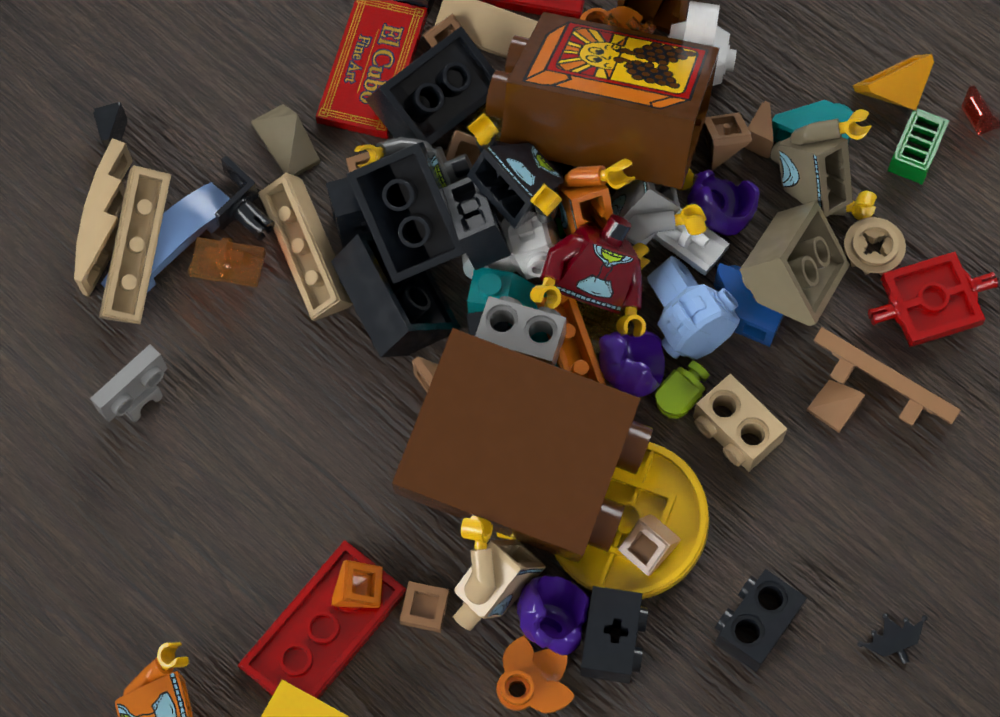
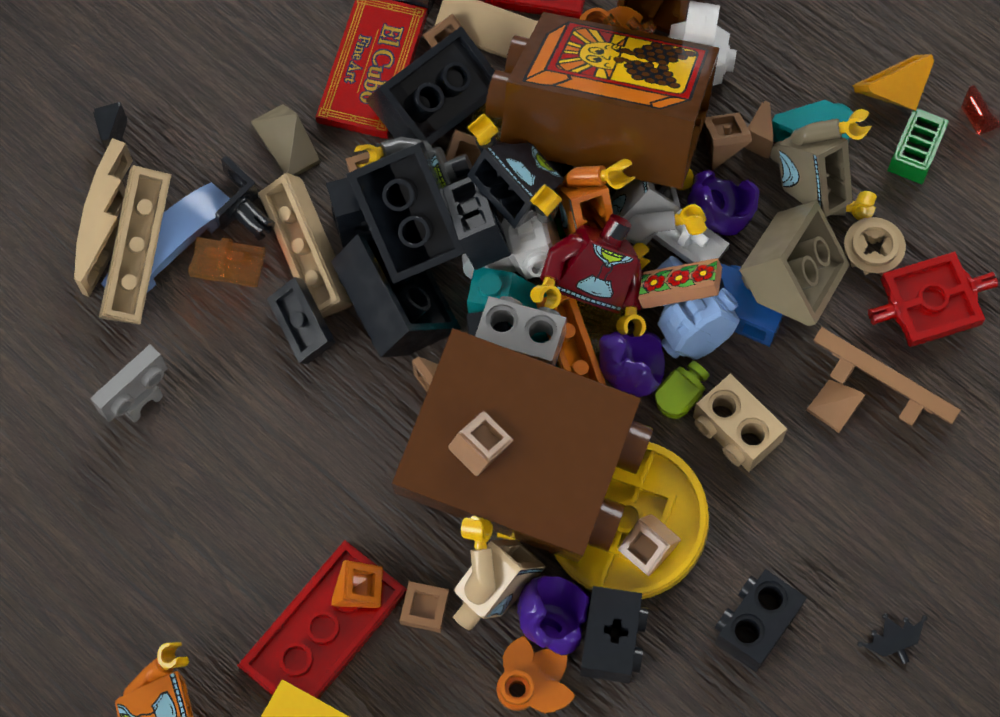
none -> black plate [267,277,336,364]
none -> medium nougat slope [448,411,514,476]
none -> tile [638,258,722,309]

